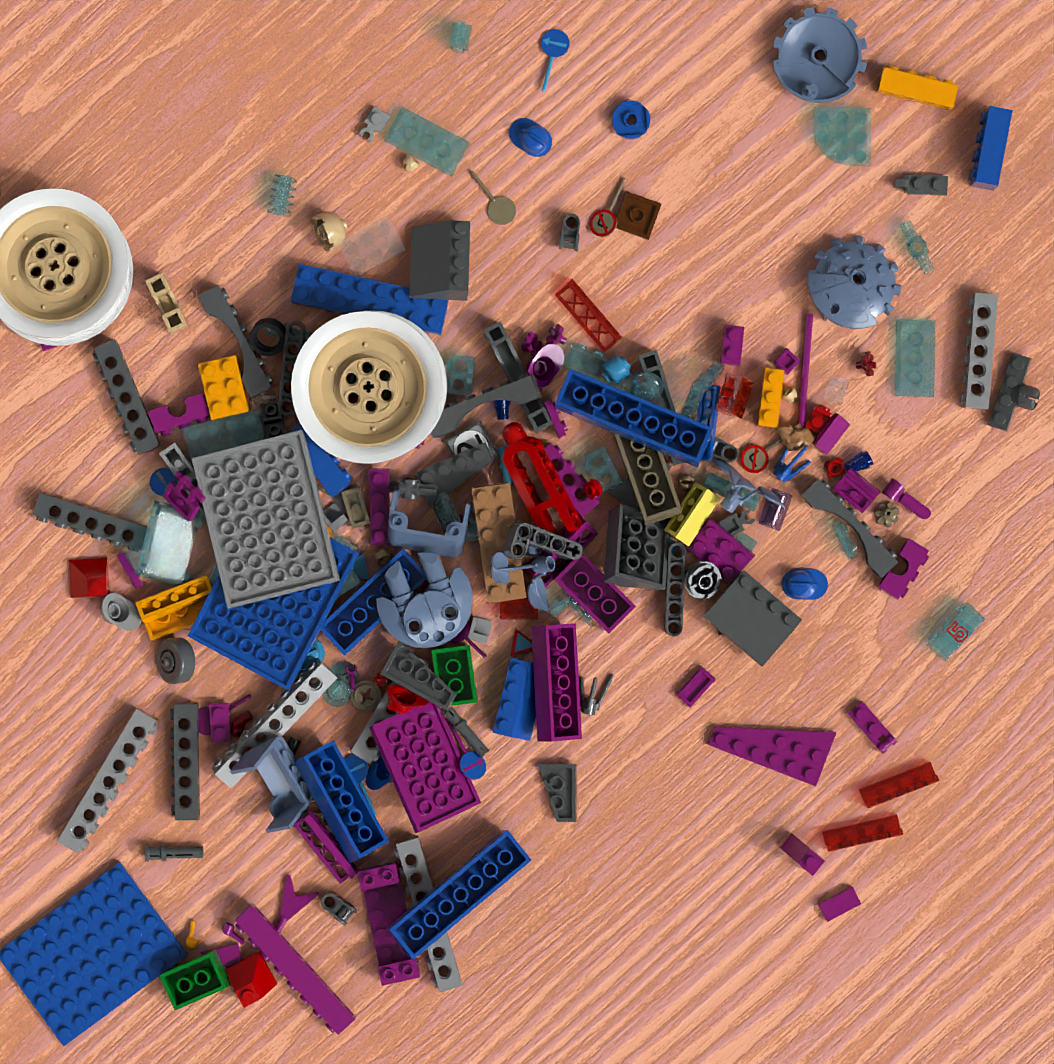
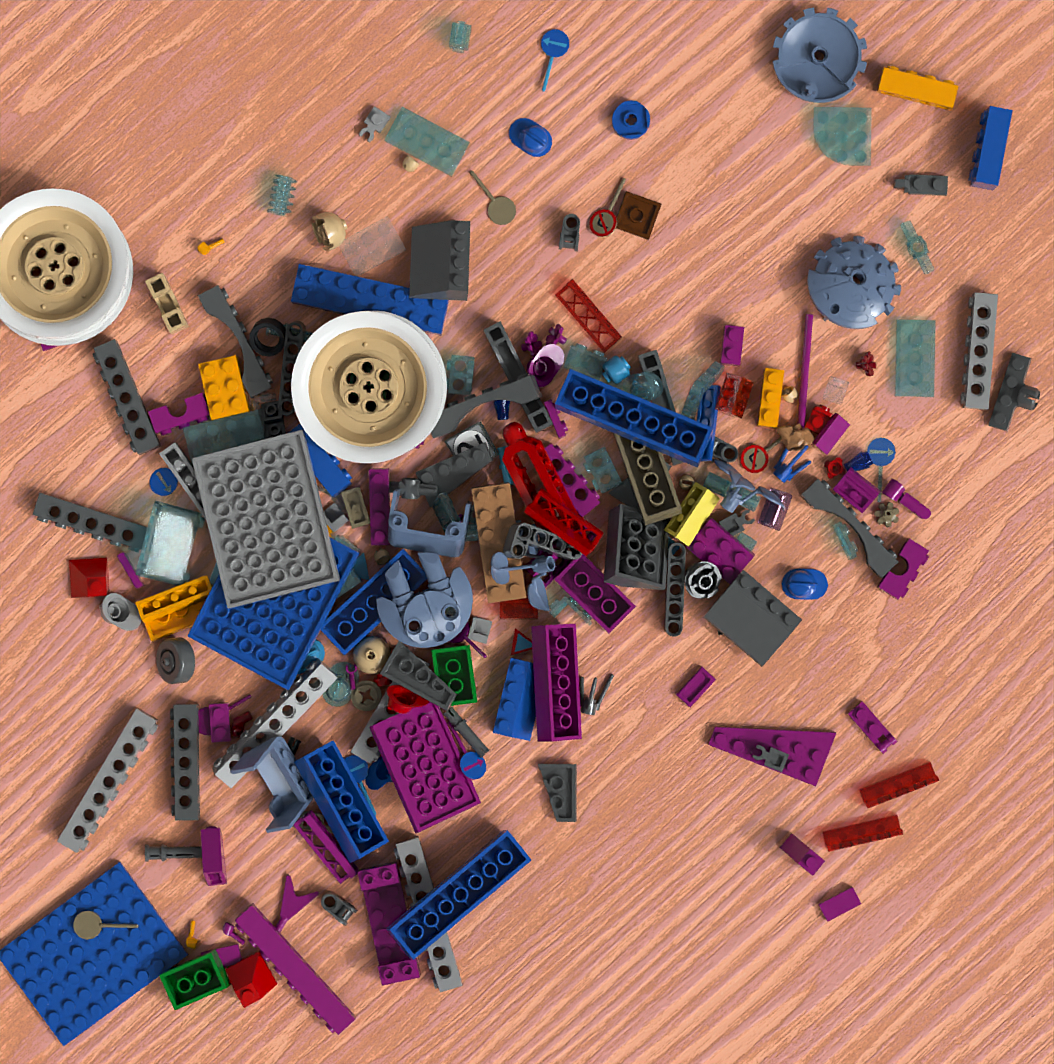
magenta plate [162,472,206,522] -> none
red plate [583,479,602,500] -> none
magenta tile [773,348,800,375] -> none
clear light blue brick [927,603,986,661] -> none
none -> dark tan piece [73,911,139,940]
none -> light orange hand [197,238,225,255]
none -> magenta slope [201,826,227,886]
none -> tan cylinder [353,636,391,674]
none -> red fence [524,489,604,556]
none -> dark grey plate [752,745,789,772]
none -> clear light blue piece [867,438,896,503]

